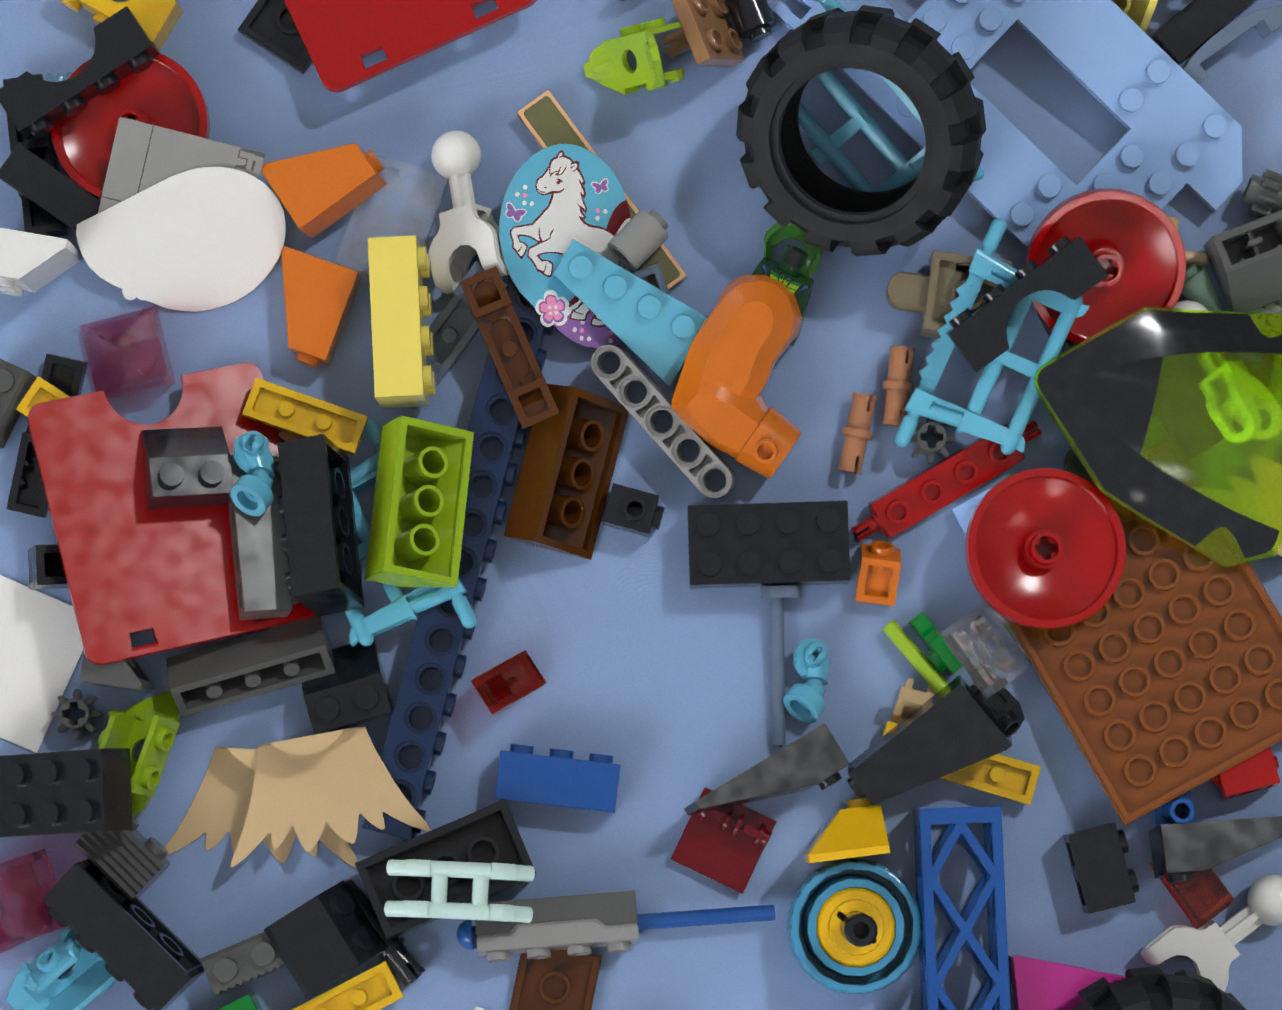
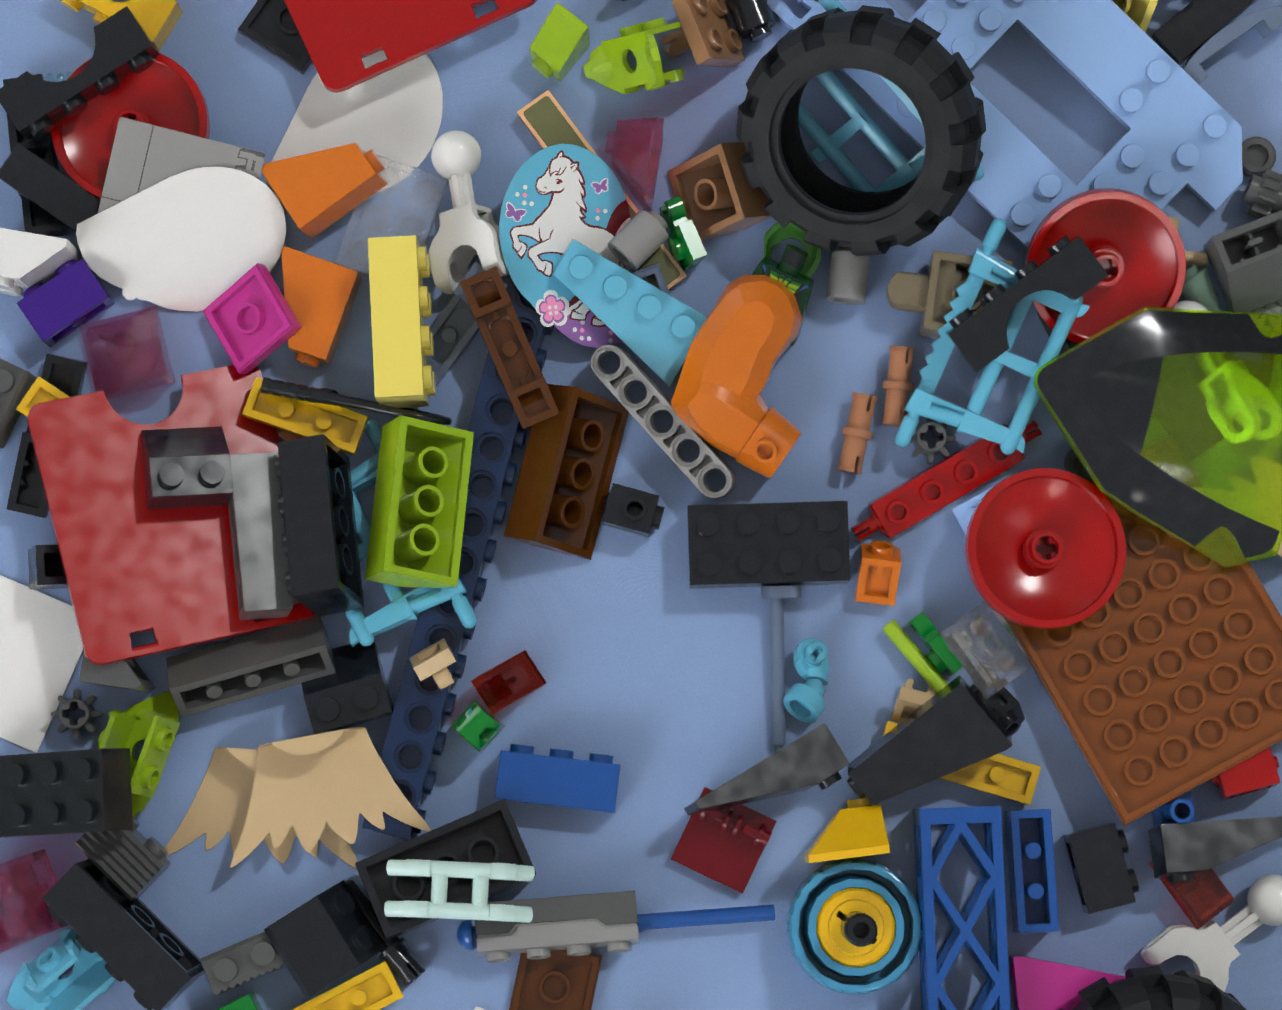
medium azure arm [230,431,275,516] -> none
none -> dark purple brick [17,259,115,347]
none -> dark pink tile [203,263,302,375]
none -> black piece [261,377,452,425]
none -> white sticker [264,50,443,194]
none -> tan tile [409,638,456,690]
none -> green leg [451,700,505,753]
none -> lime slope [529,2,590,82]
none -> clear pink slope [605,117,664,211]
none -> green plate [659,196,707,271]
none -> medium nougat slope [667,142,772,242]
none -> light grey brick [826,246,870,305]
none -> blue brick [1005,809,1059,933]
none -> dark grey tile [1242,137,1276,177]

